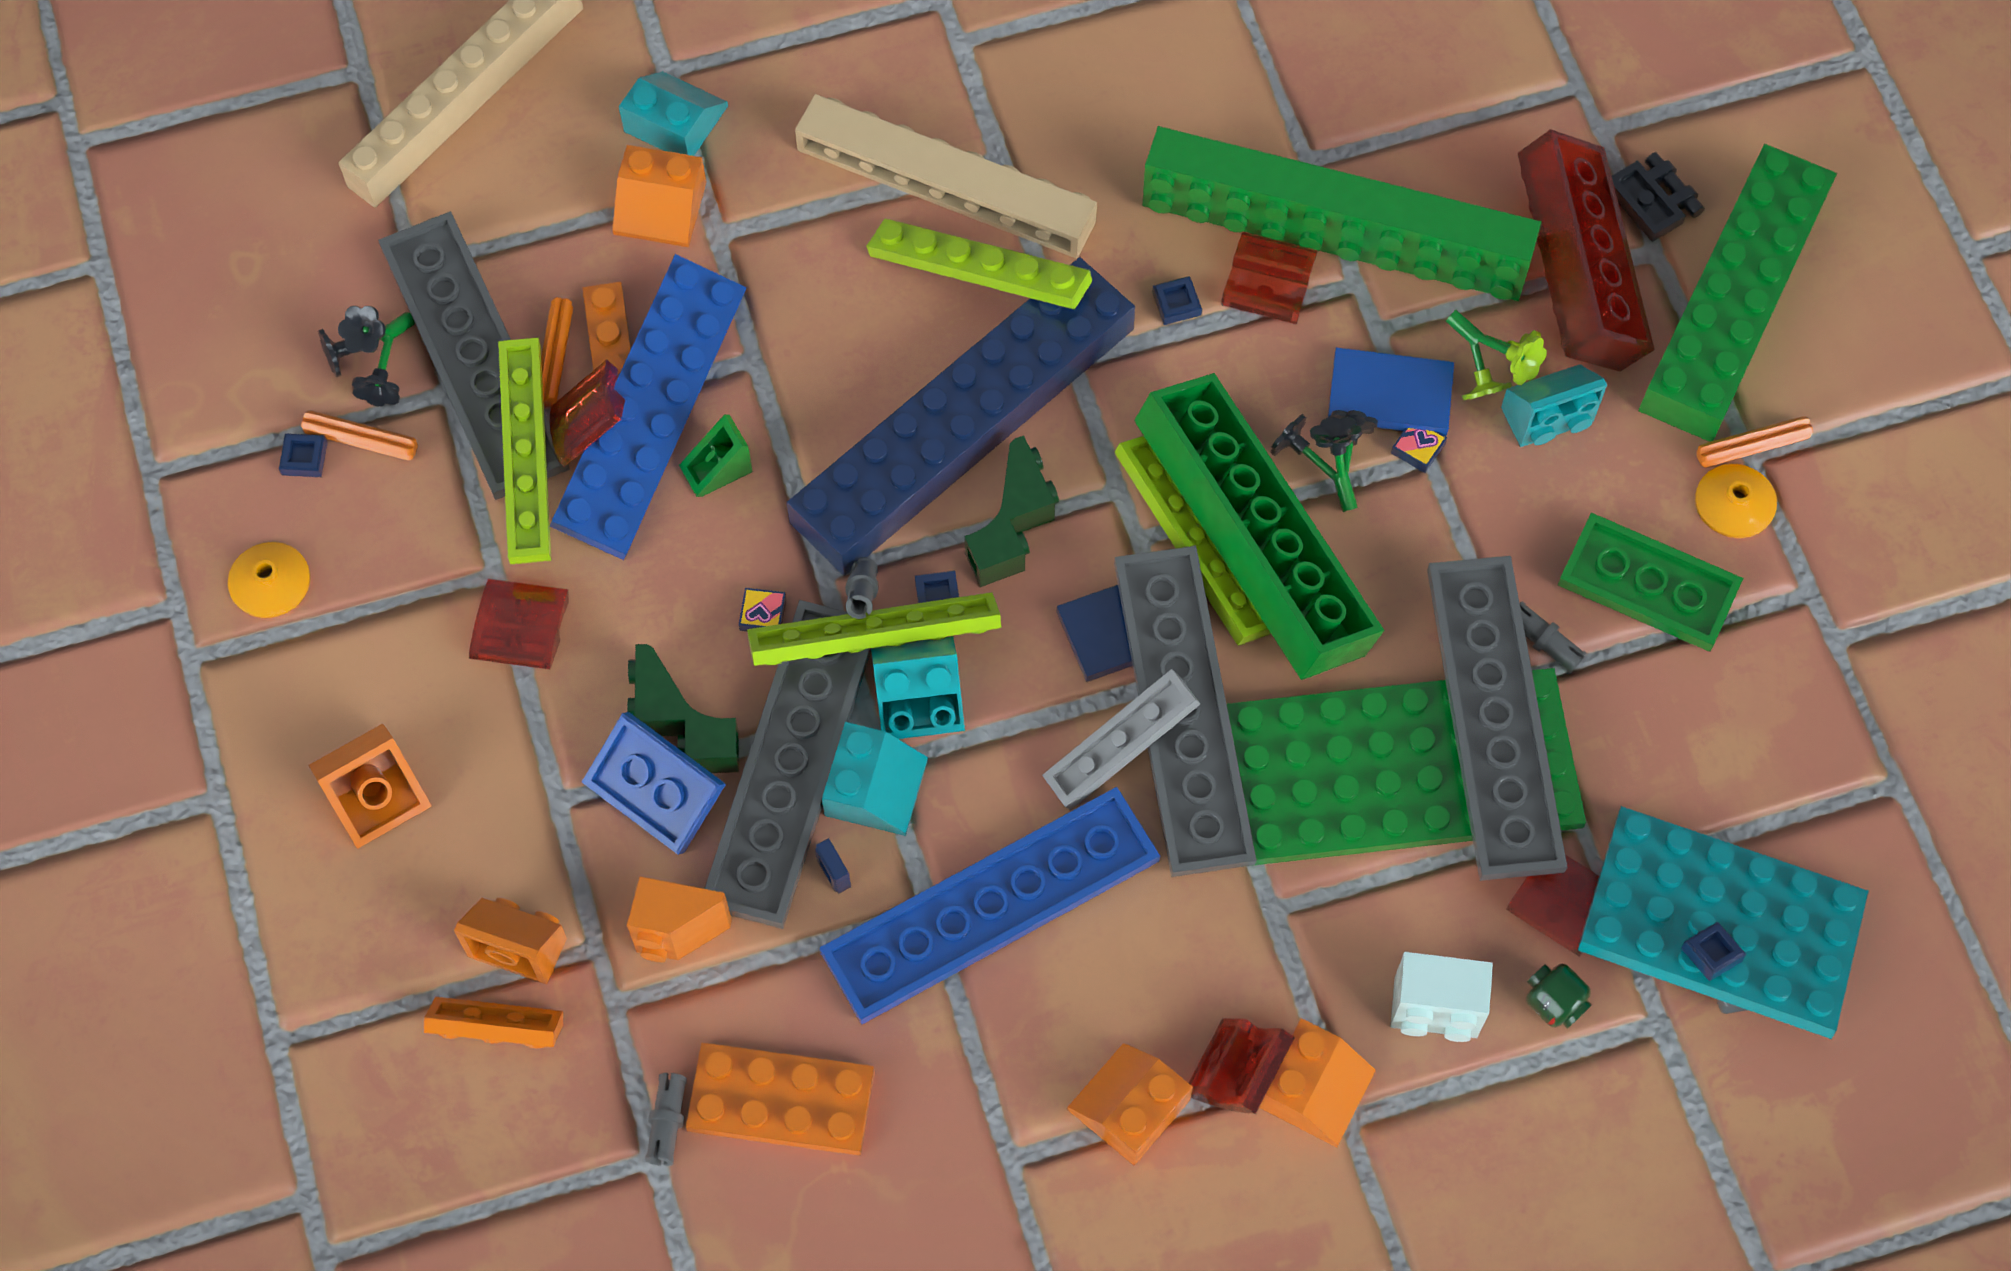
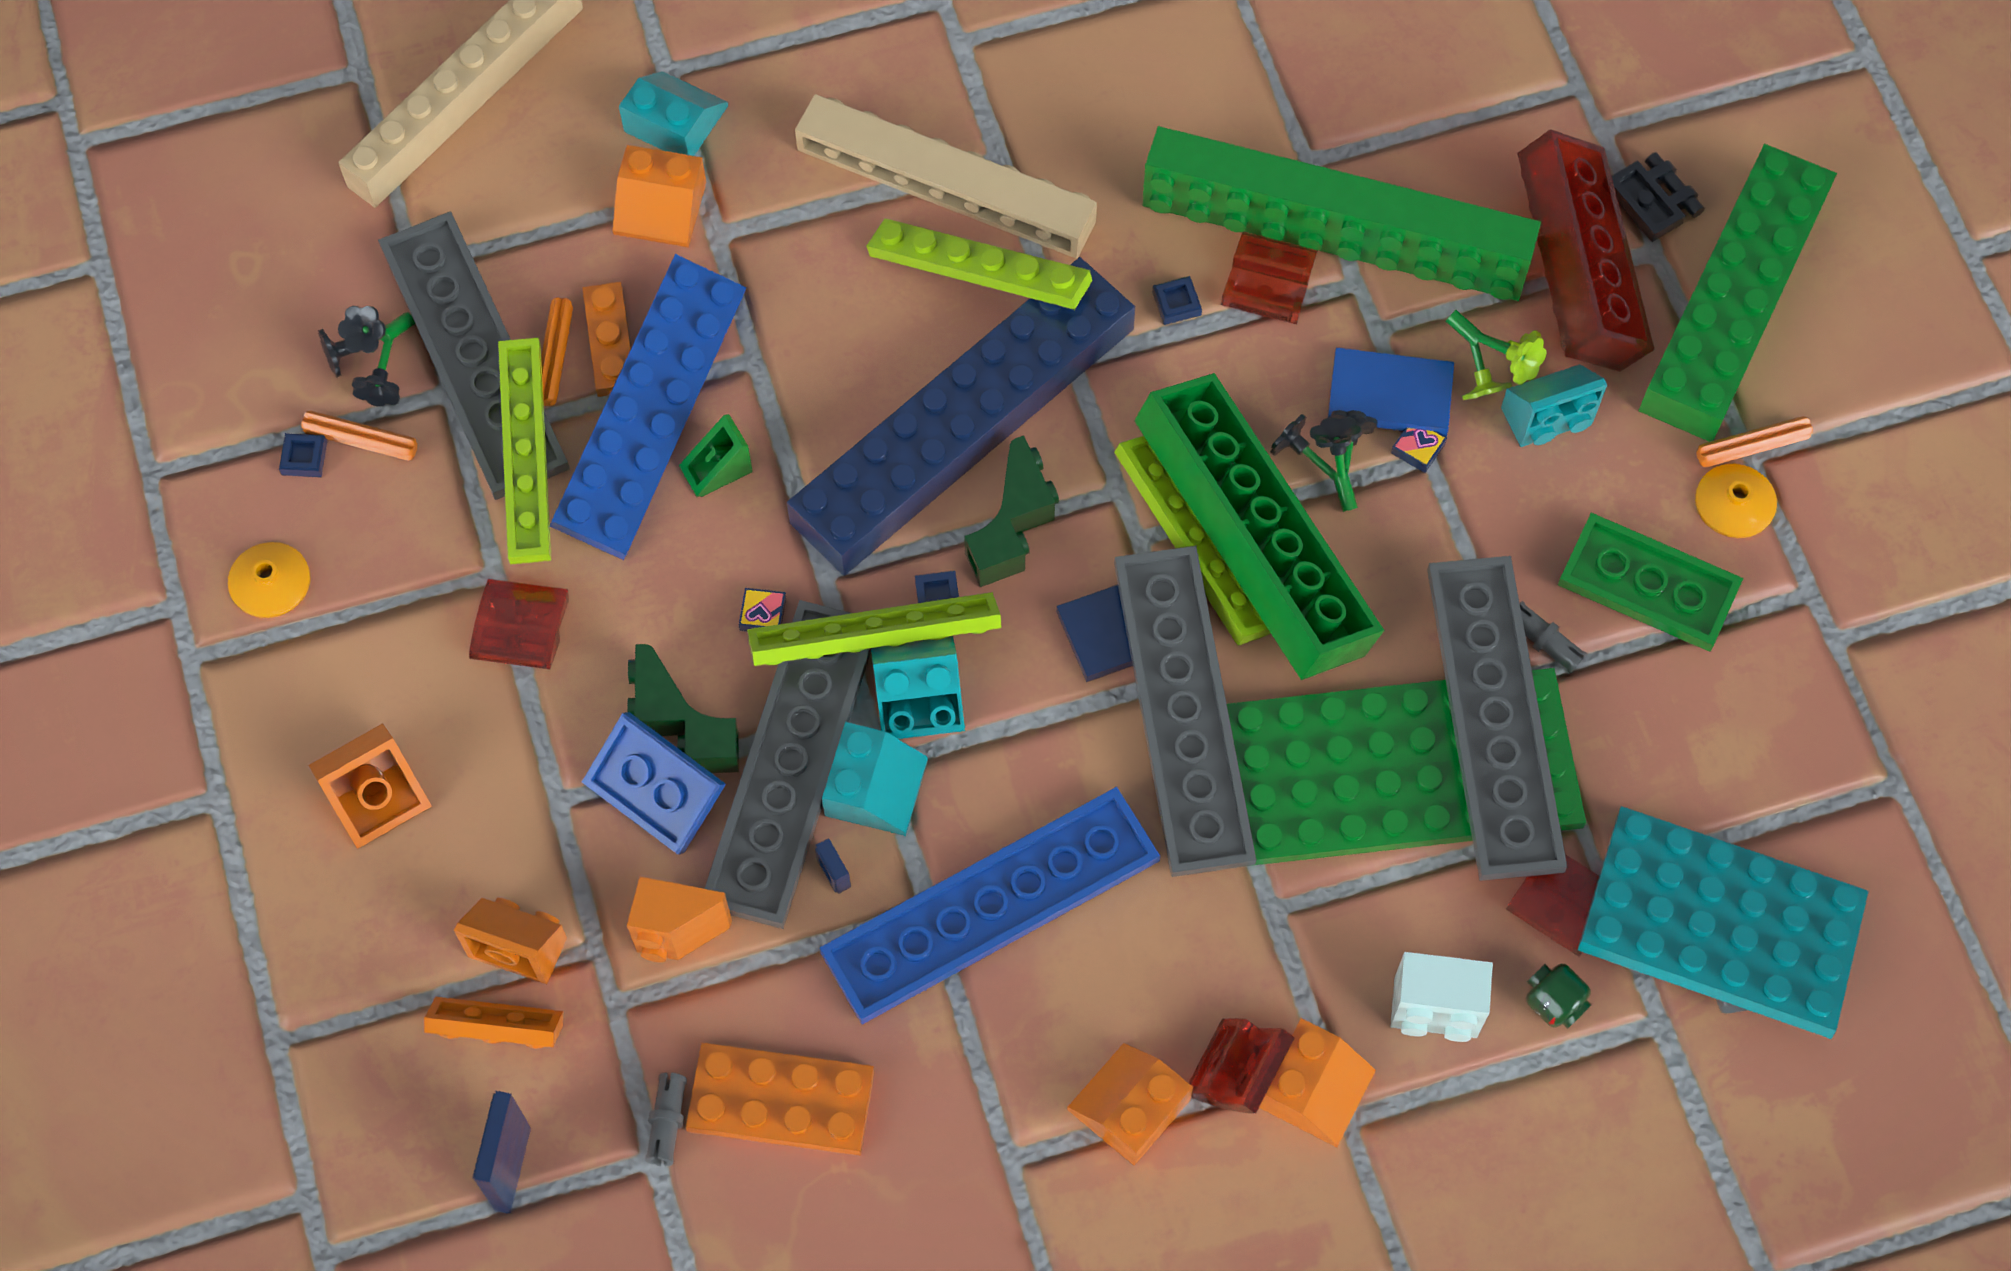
clear red slope [550,359,625,467] -> none
dark grey pin [845,557,879,619] -> none
light grey plate [1042,669,1200,810] -> none
dark blue tile [1681,922,1746,981] -> none
none -> dark blue tile [473,1091,531,1214]

